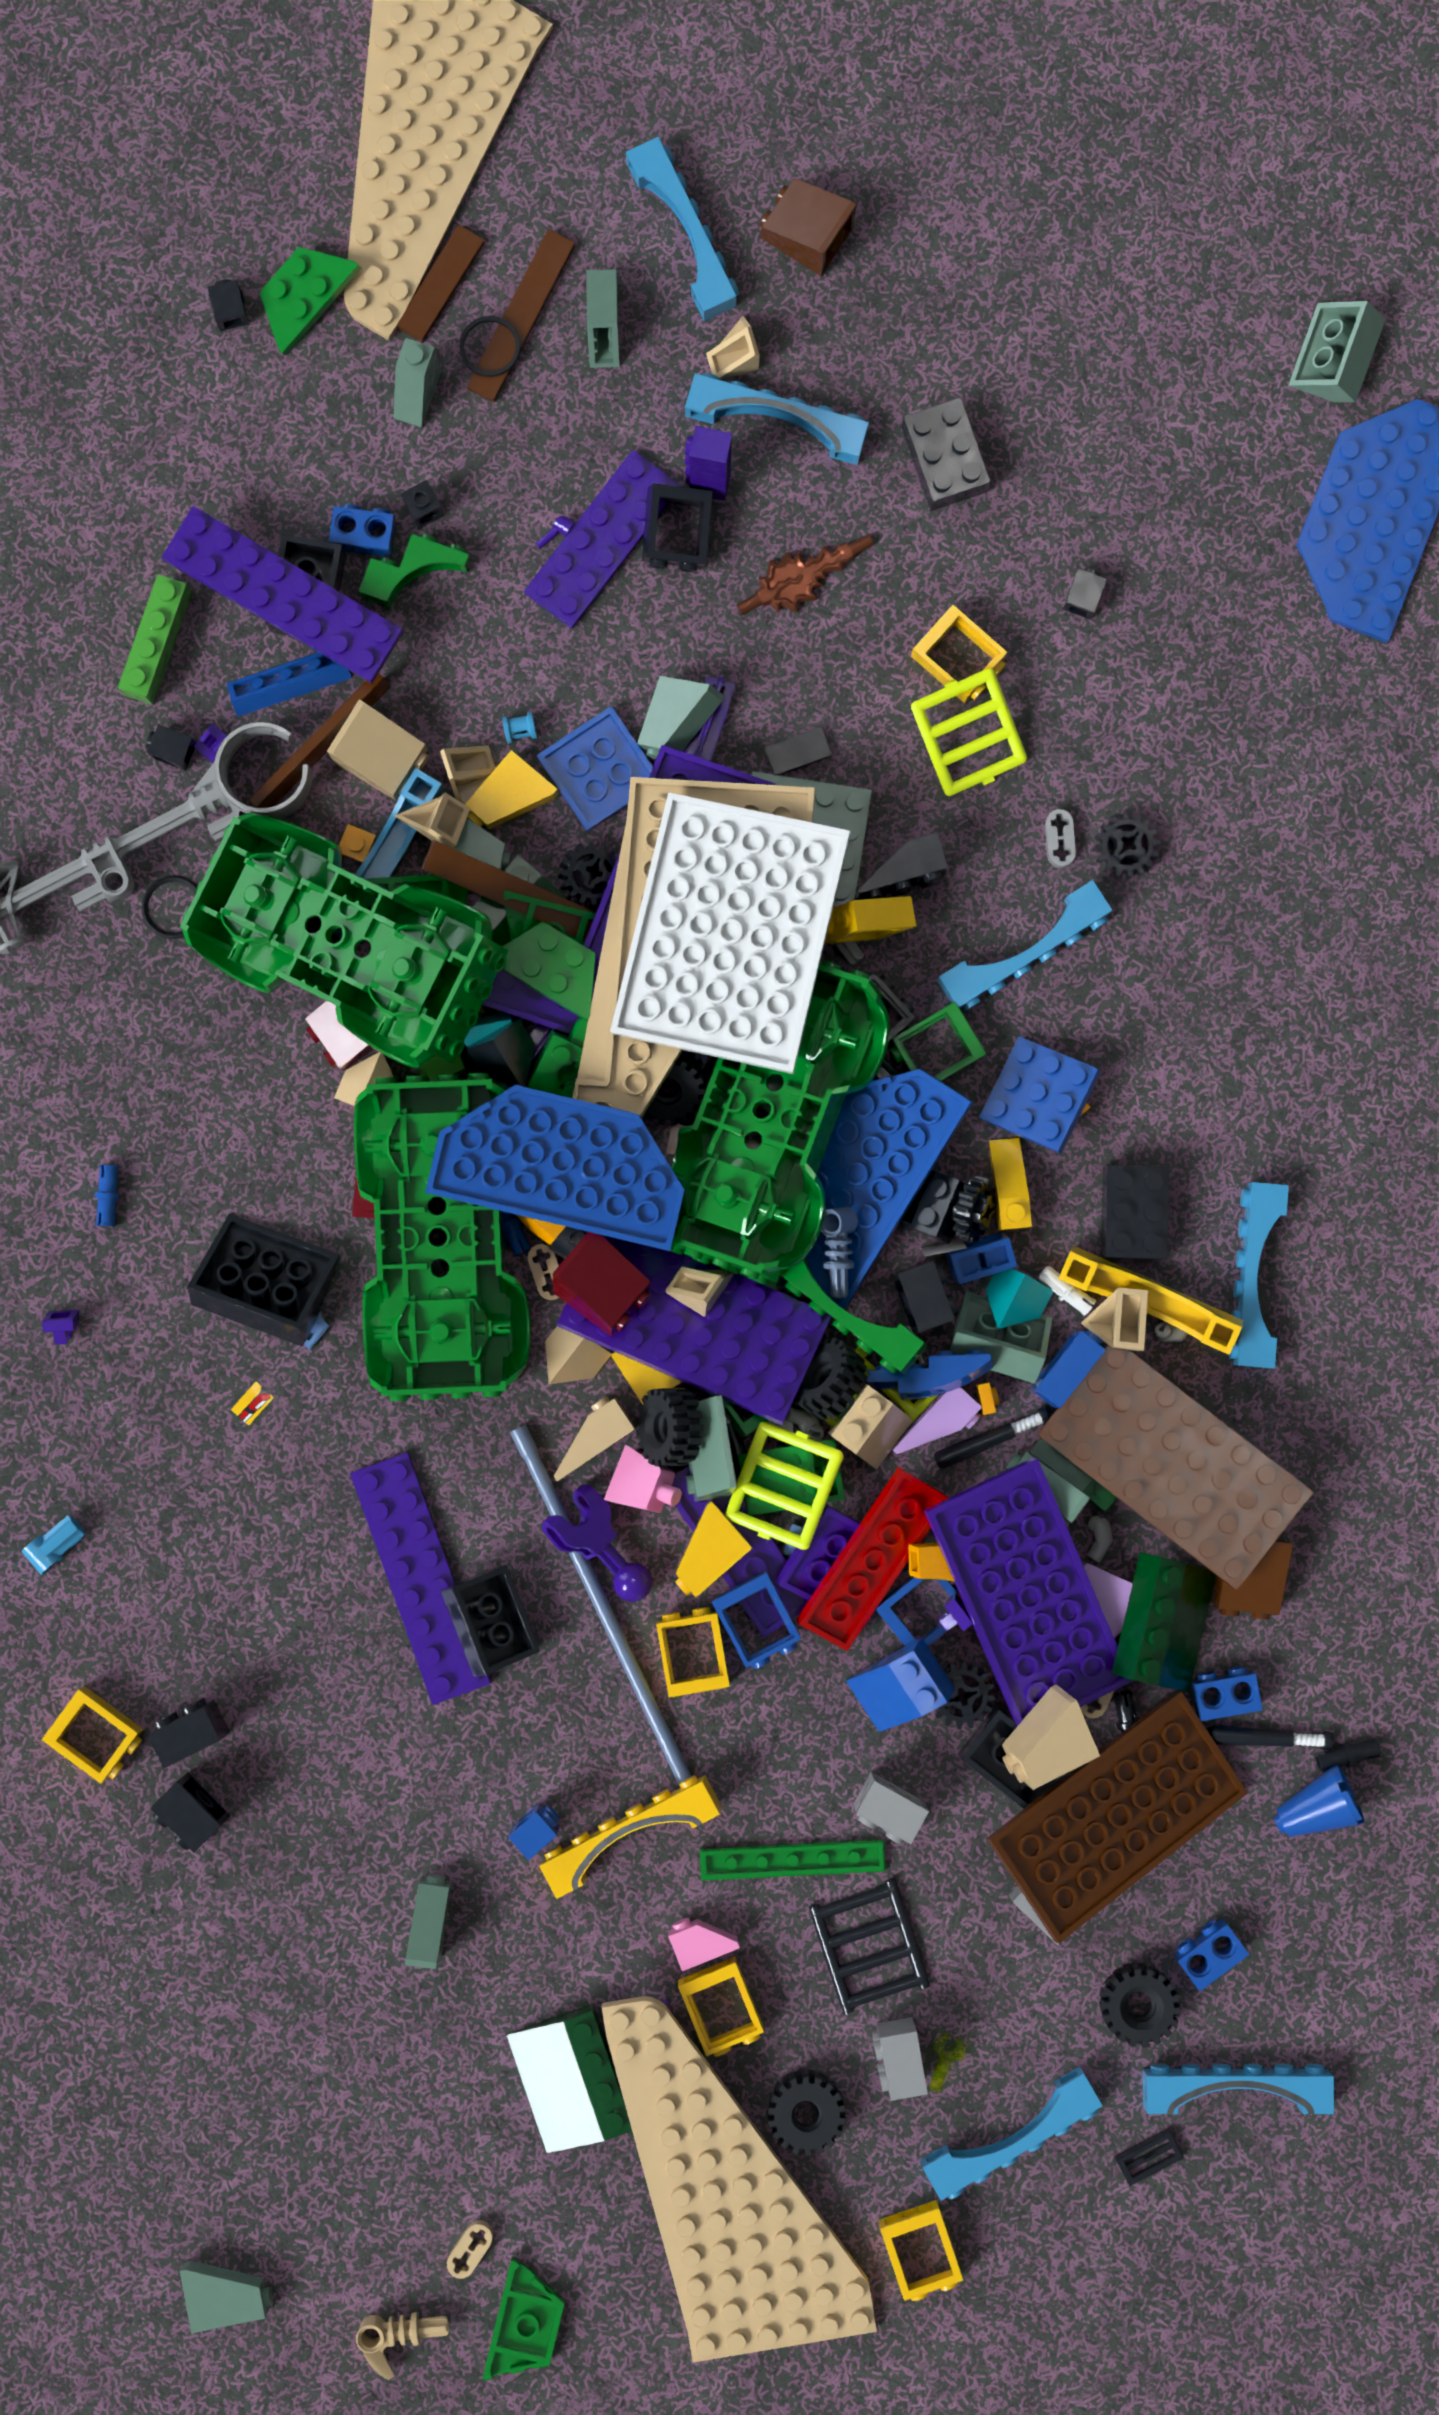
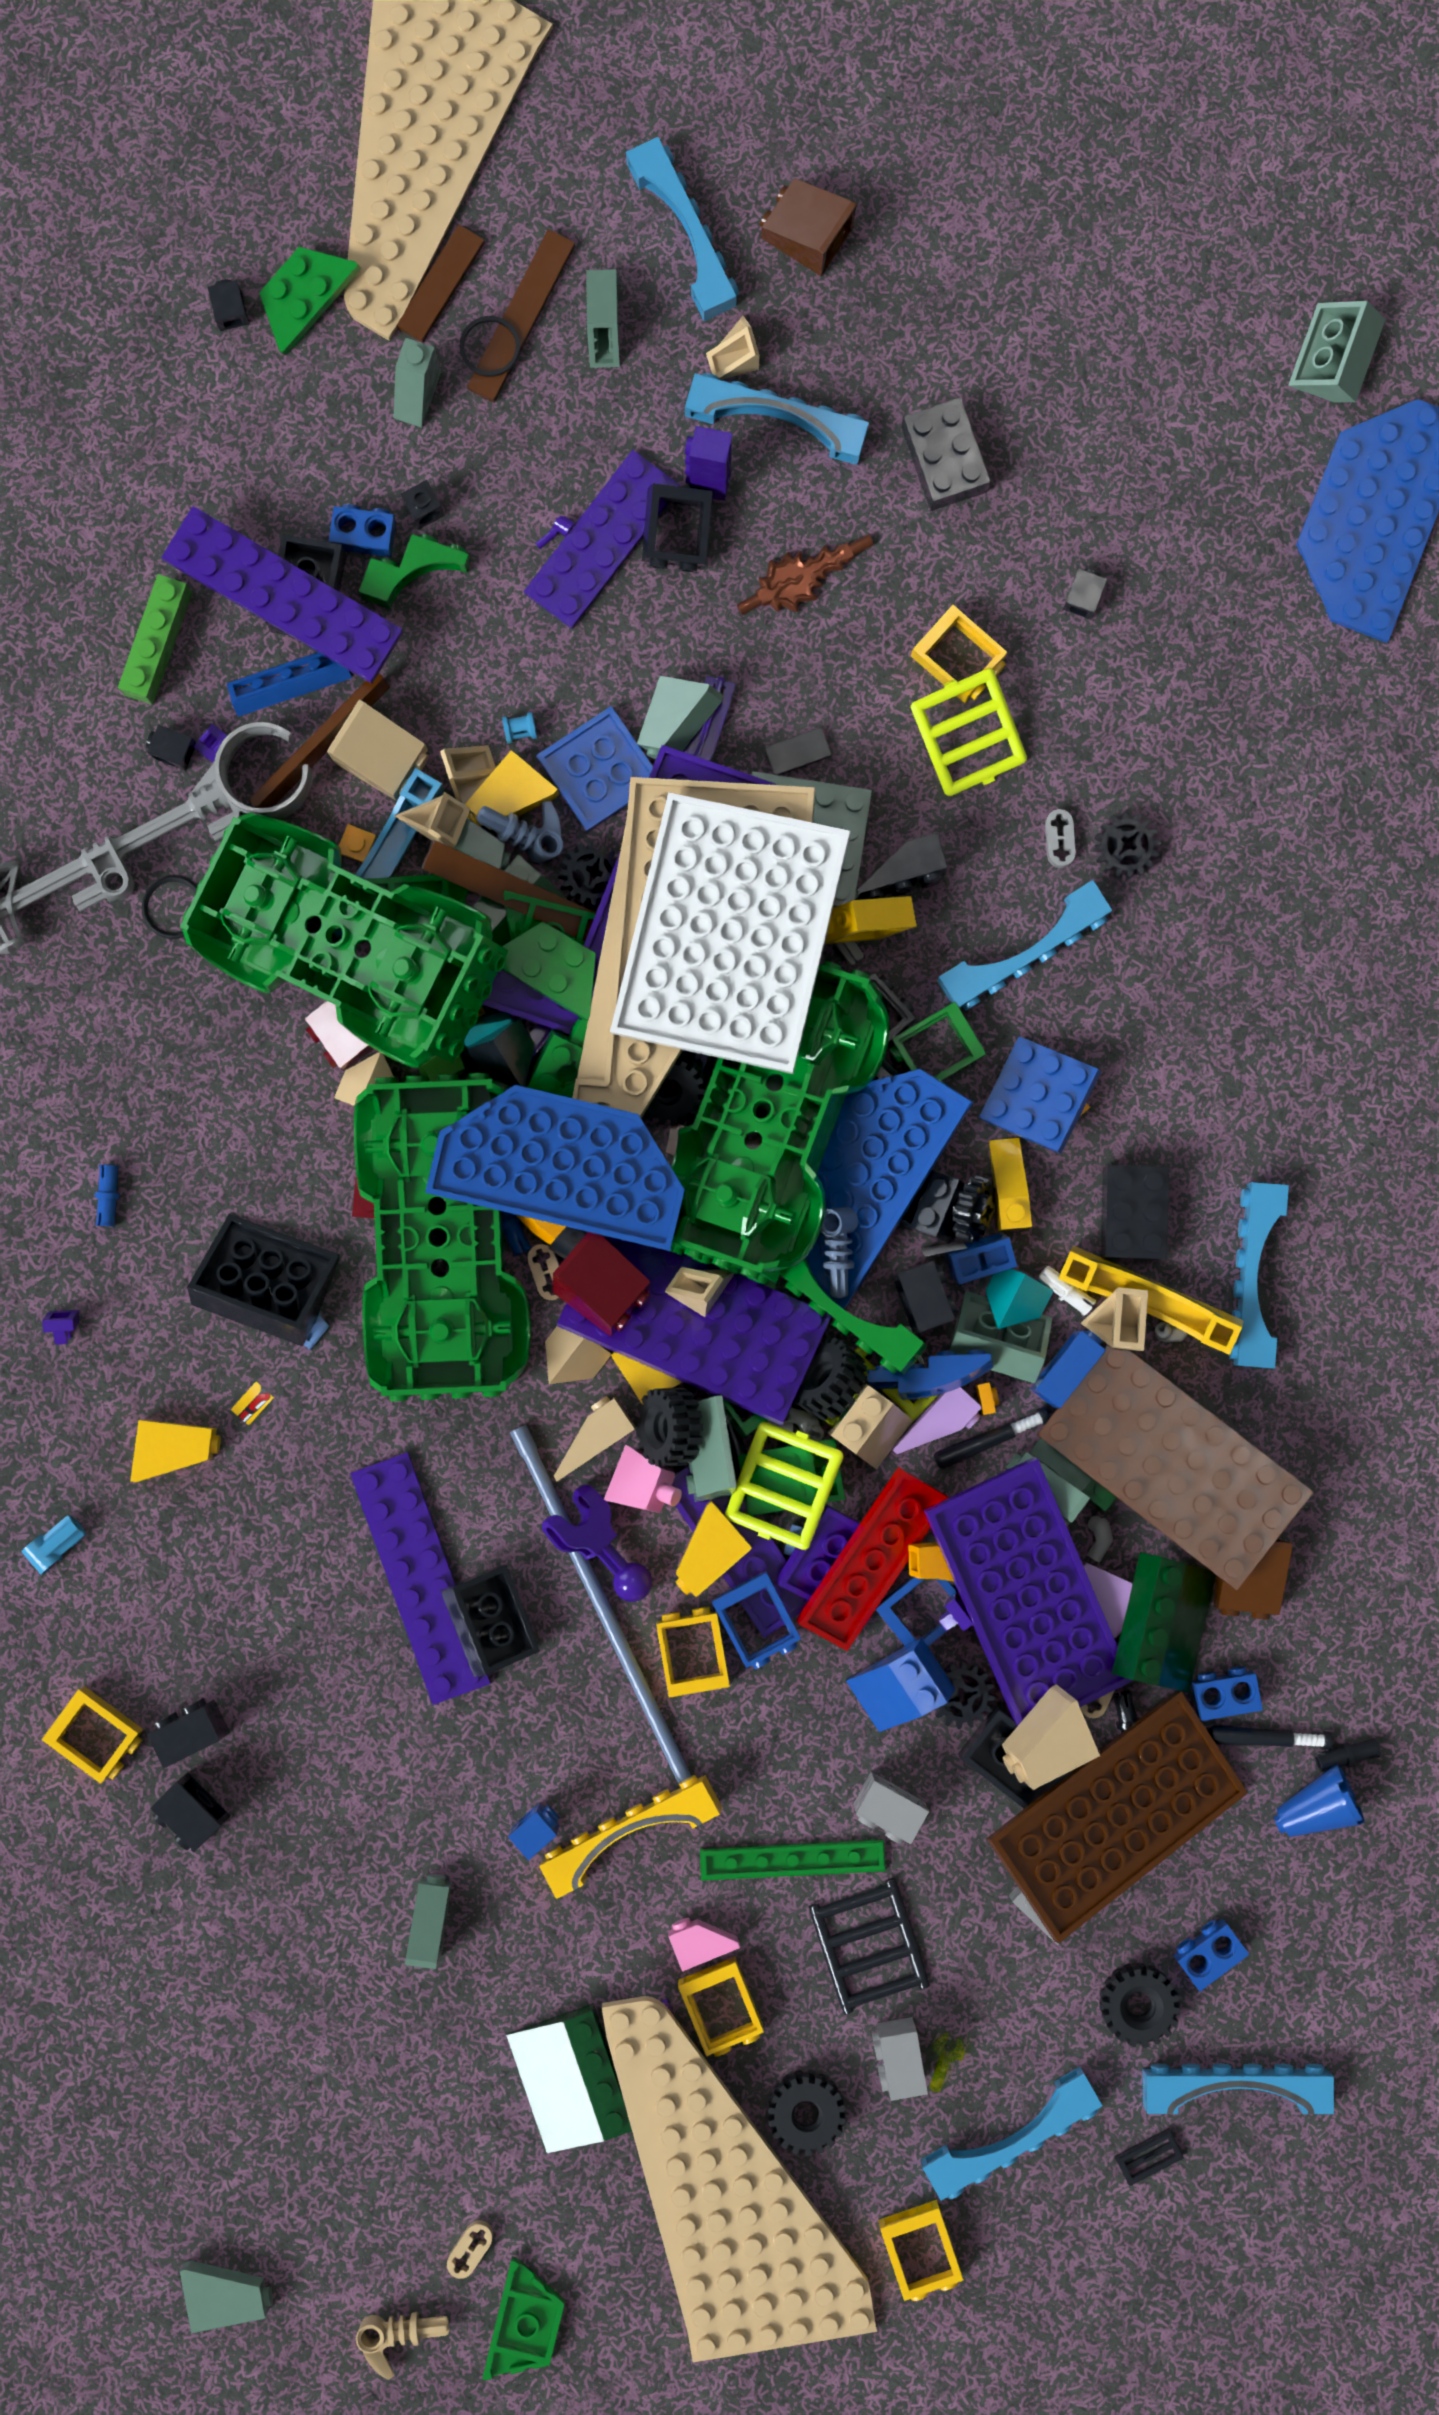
none -> yellow slope [130,1419,221,1482]
none -> sand blue piece [477,802,563,863]

